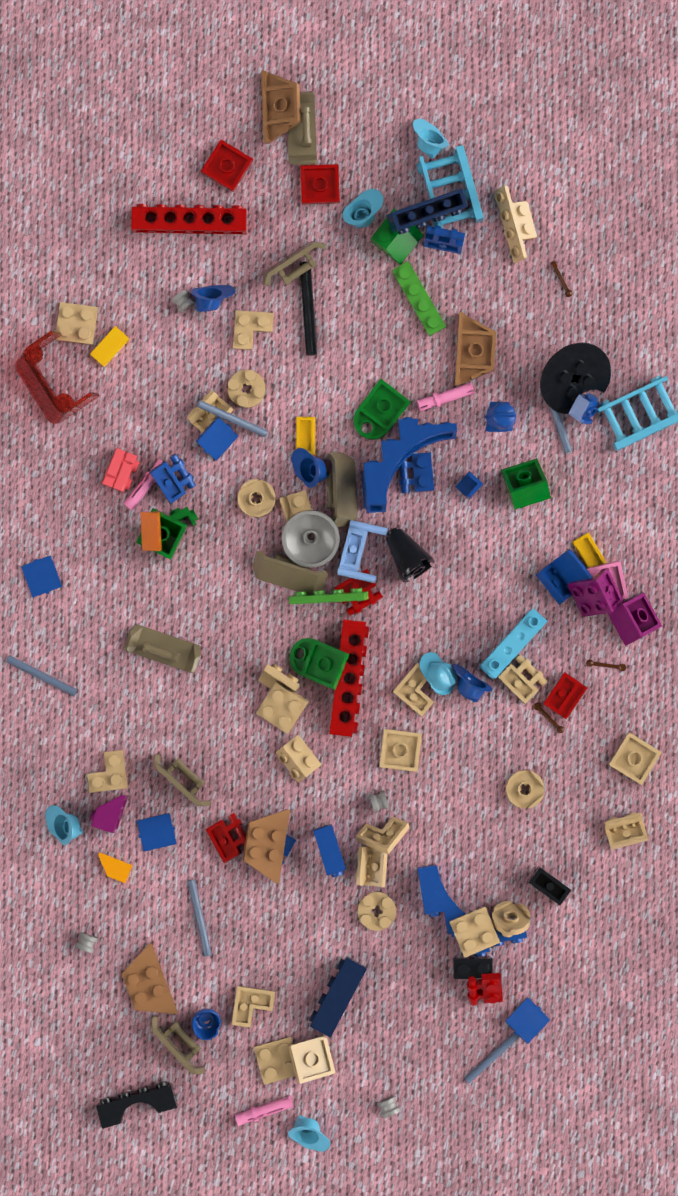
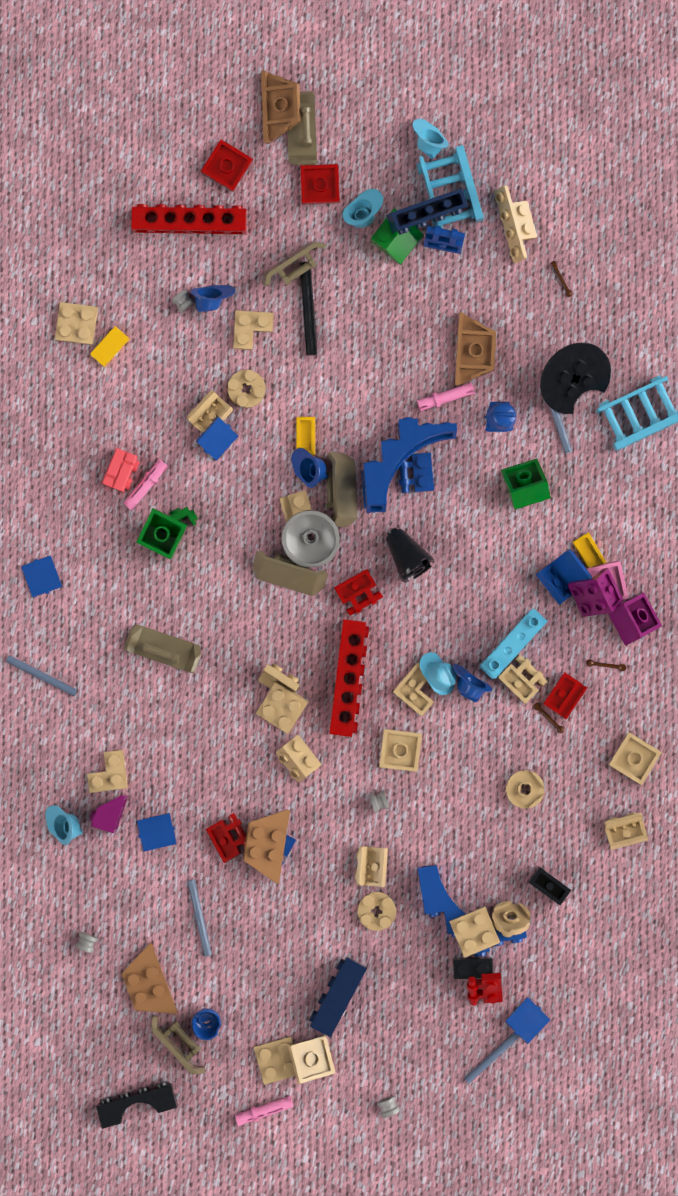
clear red windscreen [15,330,100,424] -> none
light orange tile [98,852,133,883] -> none
orange slope [140,511,162,551] -> none
blue plate [149,453,196,504] -> none
dark tan piece [154,754,211,806] -> none
sand blue bar [196,400,267,437] -> none
tan plate [231,986,276,1028] -> none
tan plate [237,479,276,518] -> none
medium azure piece [288,1115,331,1152] -> none
bright green plate [289,588,369,604] -> none
green tile [289,638,349,690] -> none
blue window [313,824,346,878] -> none
light blue plate [337,520,388,583] -> none
green tile [354,379,411,440] -> none
tan plate [355,817,409,854] -> none
bright green plate [392,261,446,337] -> none
blue panel [455,471,483,499] -> none
blue brick [568,393,599,424] -> none

